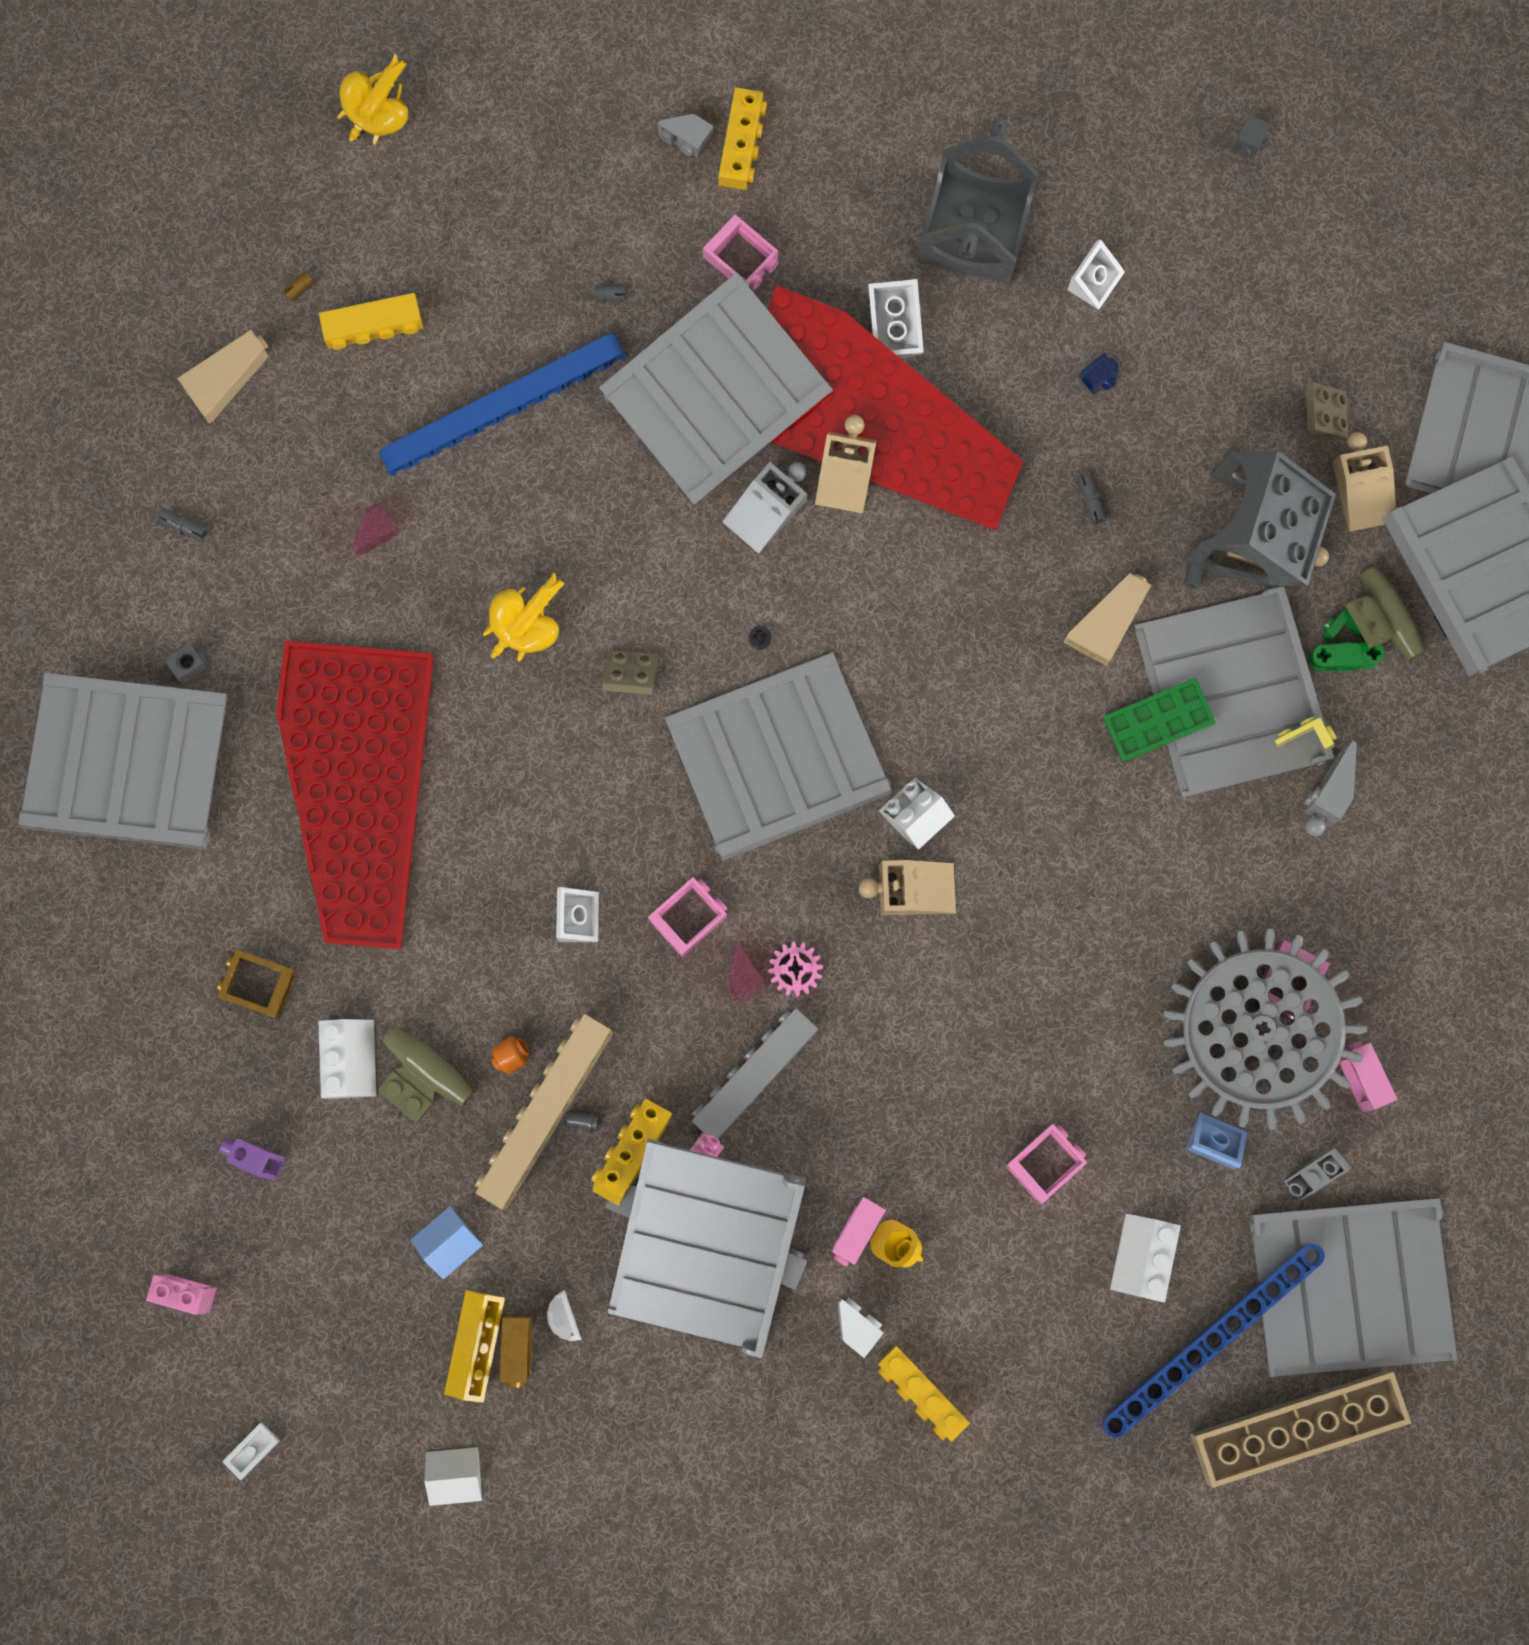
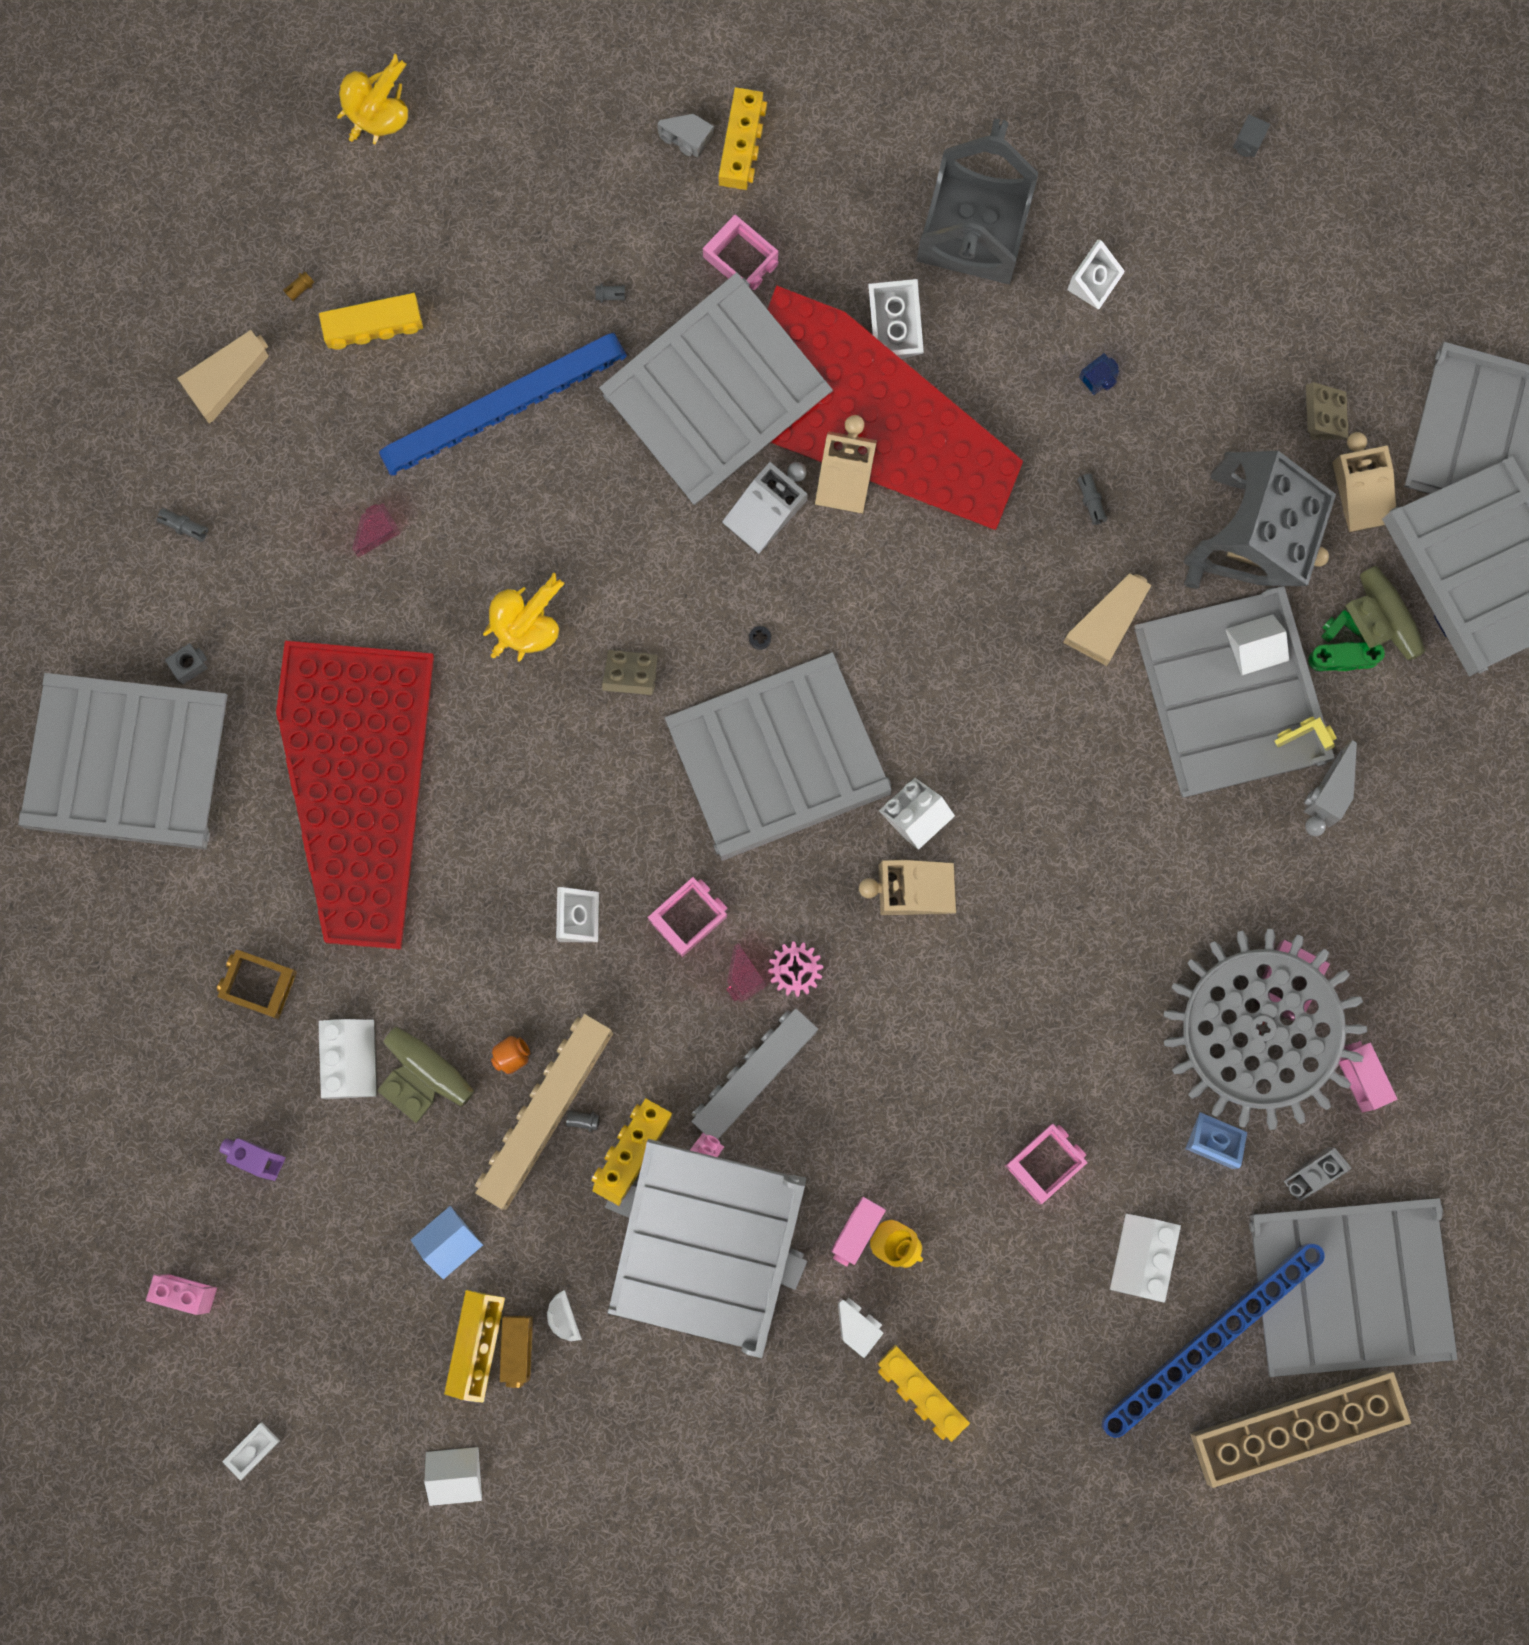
green plate [1103,677,1216,763] -> none
none -> white slope [1225,614,1289,676]

